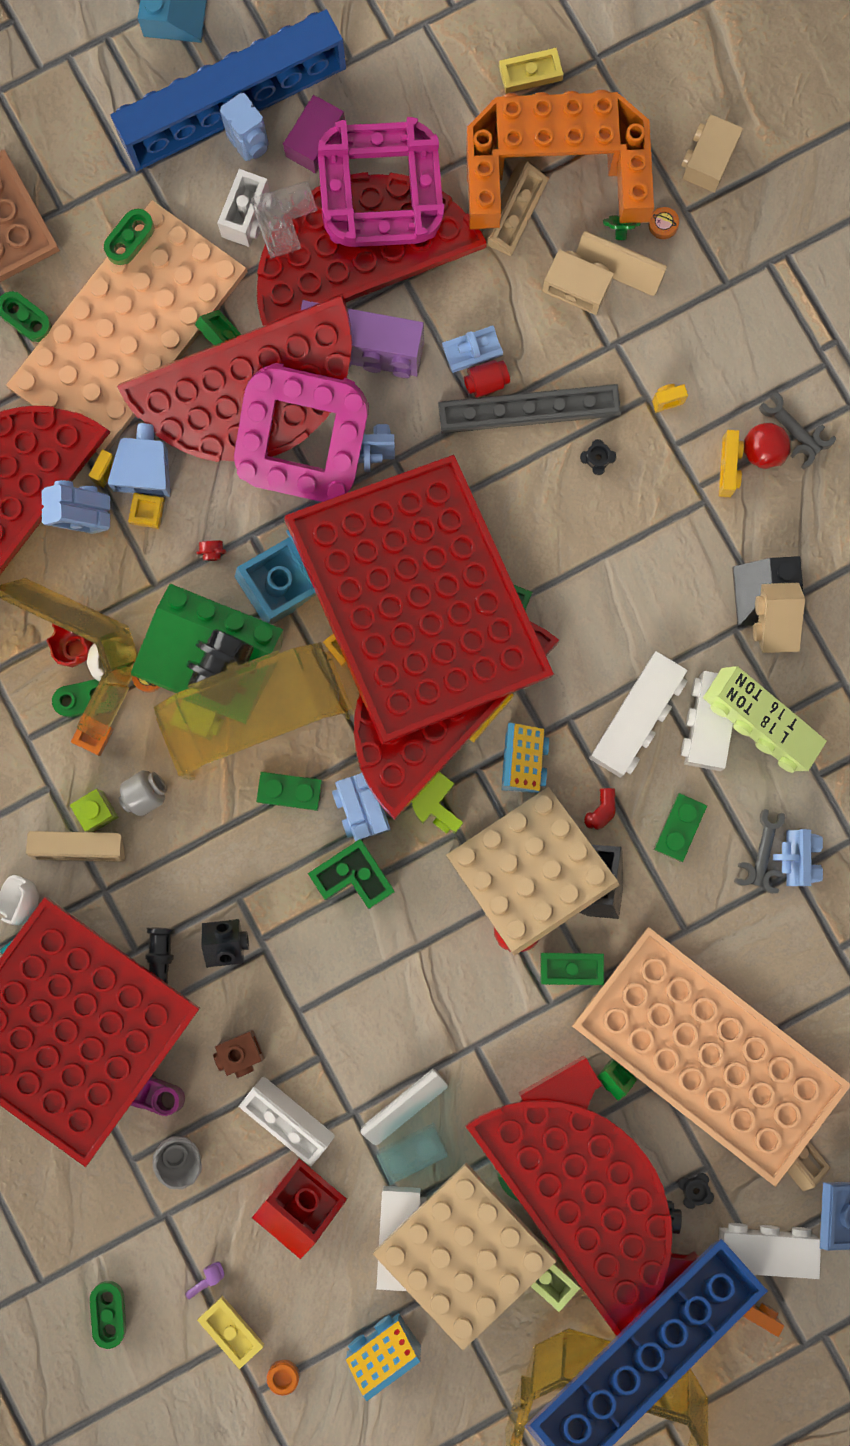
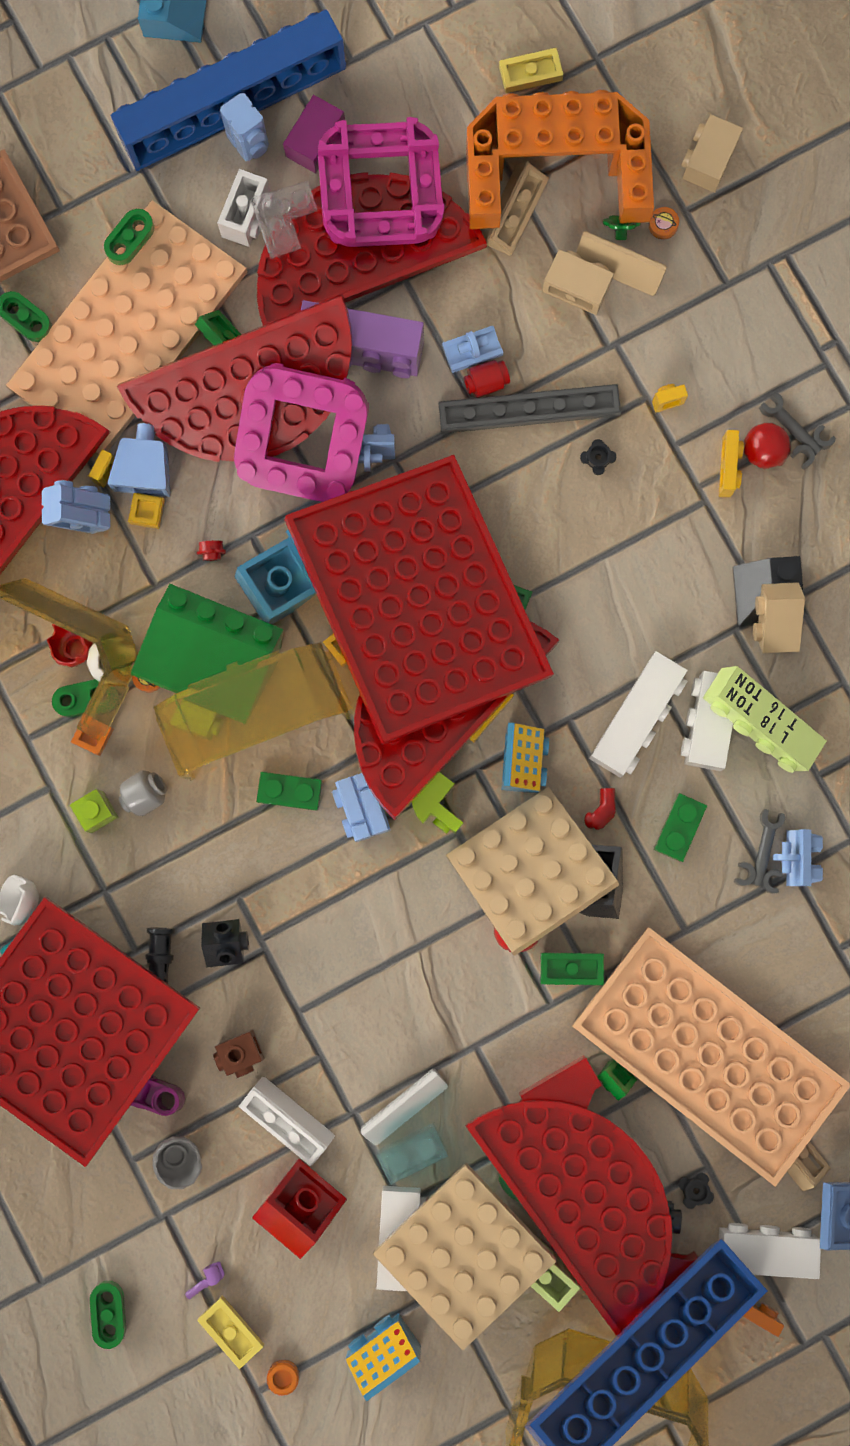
tan slope [26,831,125,862] -> none
black piece [186,629,256,704] -> none
green brick [307,839,395,909] -> none

